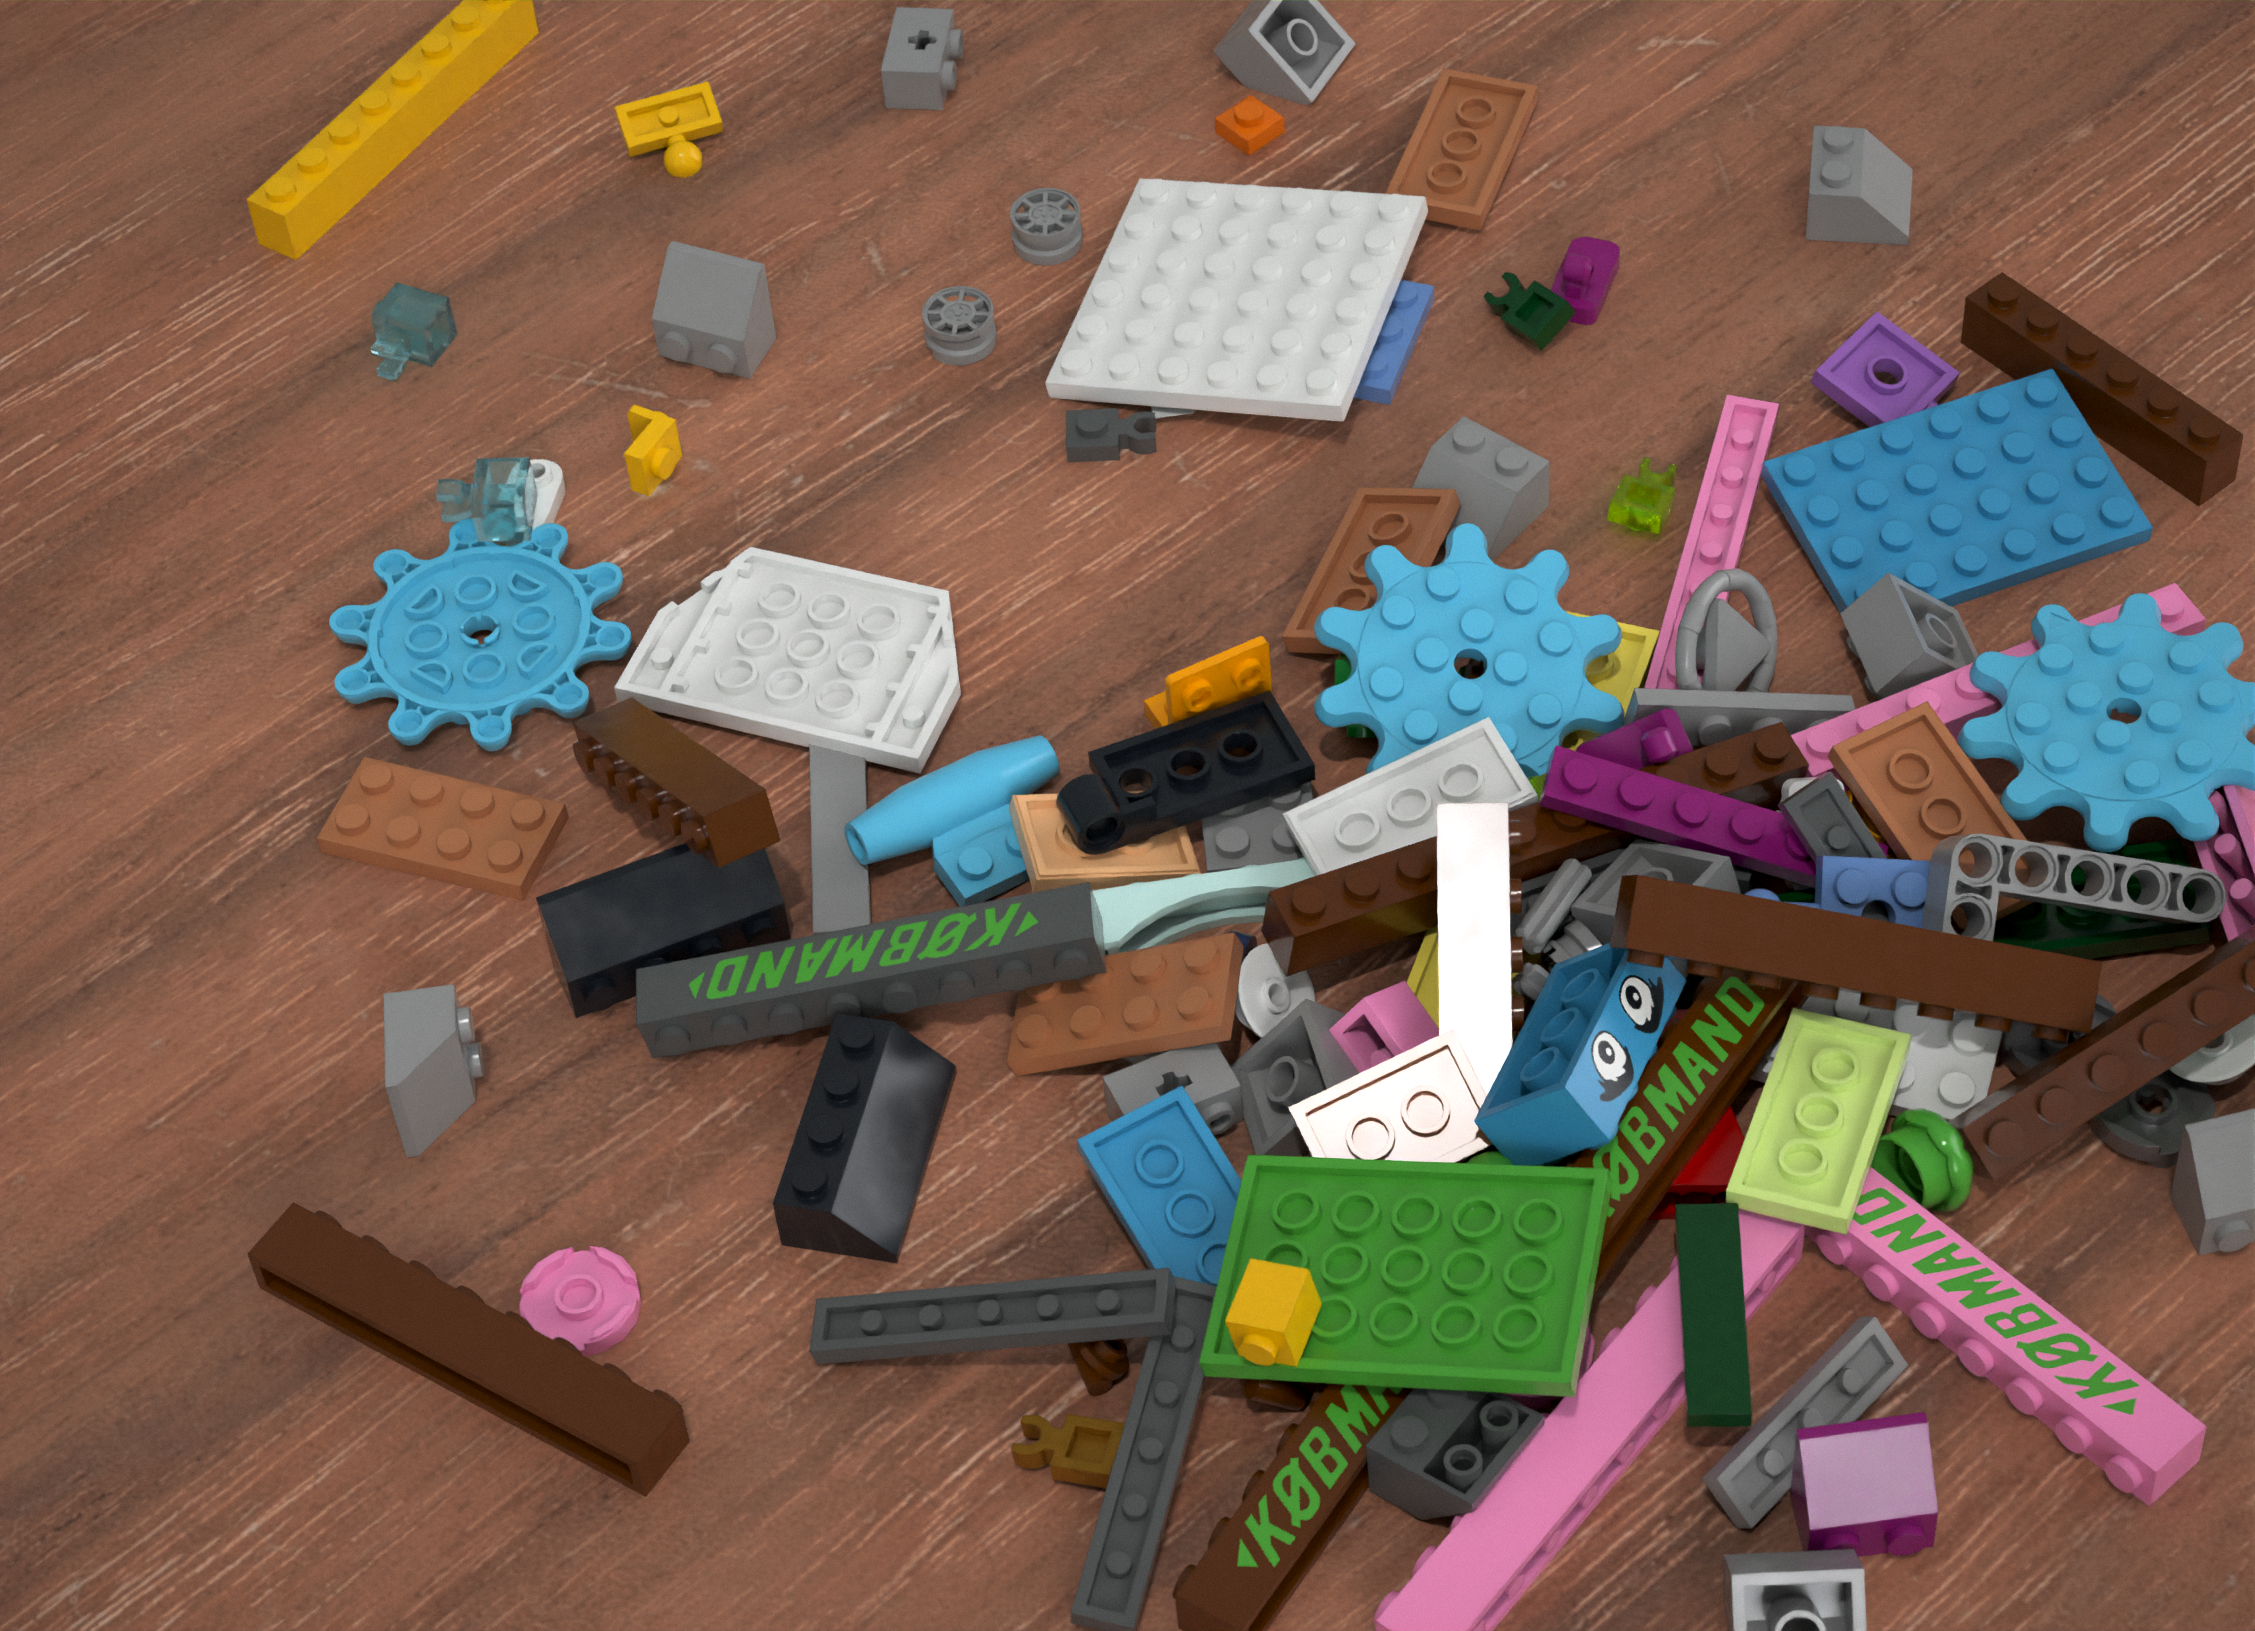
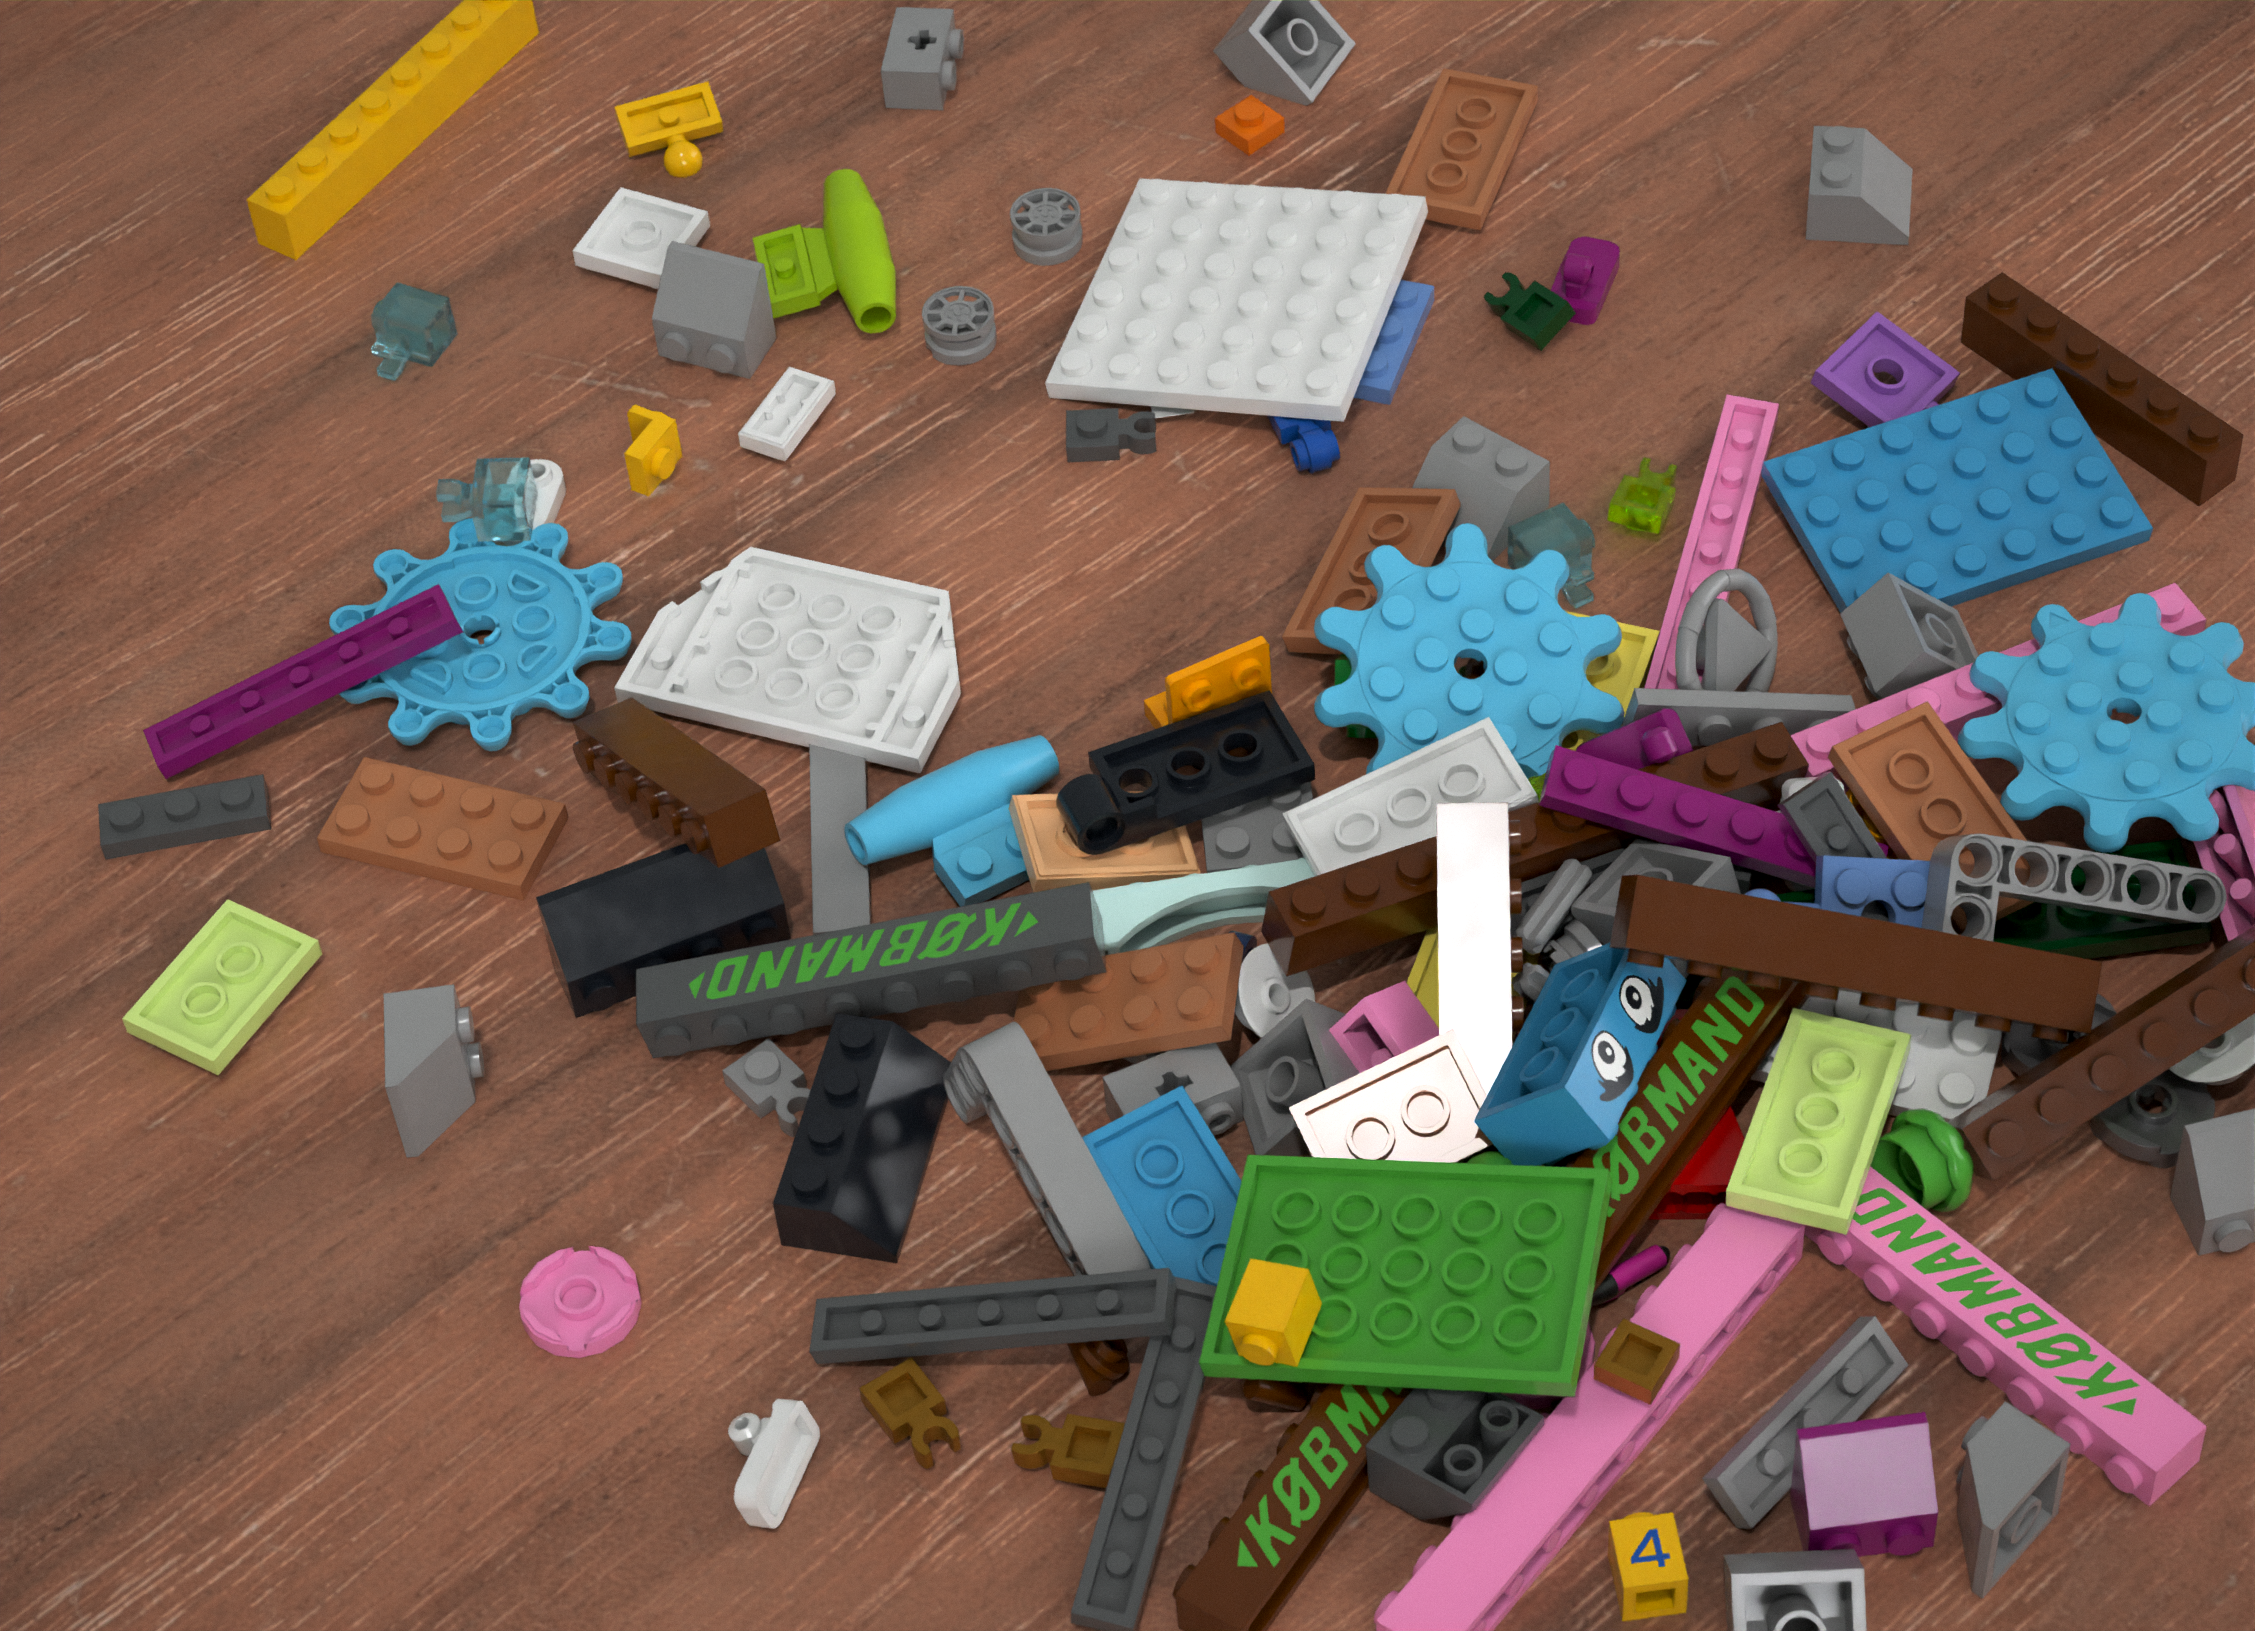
reddish brown brick [248,1202,690,1497] -> none
dark green tile [1675,1203,1752,1427] -> none
none -> dark grey plate [98,774,271,860]
none -> yellowish green plate [122,899,322,1075]
none -> magenta plate [143,584,463,779]
none -> white plate [573,187,710,289]
none -> light grey plate [722,1038,811,1137]
none -> white piece [728,1399,820,1528]
none -> white plate [738,367,836,461]
none -> lime plate [752,169,896,333]
none -> pearl gold plate [859,1357,961,1469]
none -> light grey beam [943,1021,1151,1276]
none -> blue plate [1267,416,1340,474]
none -> clear light blue brick [1508,503,1595,609]
none -> dark pink piece [1591,1245,1670,1306]
none -> pearl gold plate [1593,1318,1680,1405]
none -> yellow brick [1608,1512,1689,1622]
none -> light grey slope [1956,1401,2071,1599]

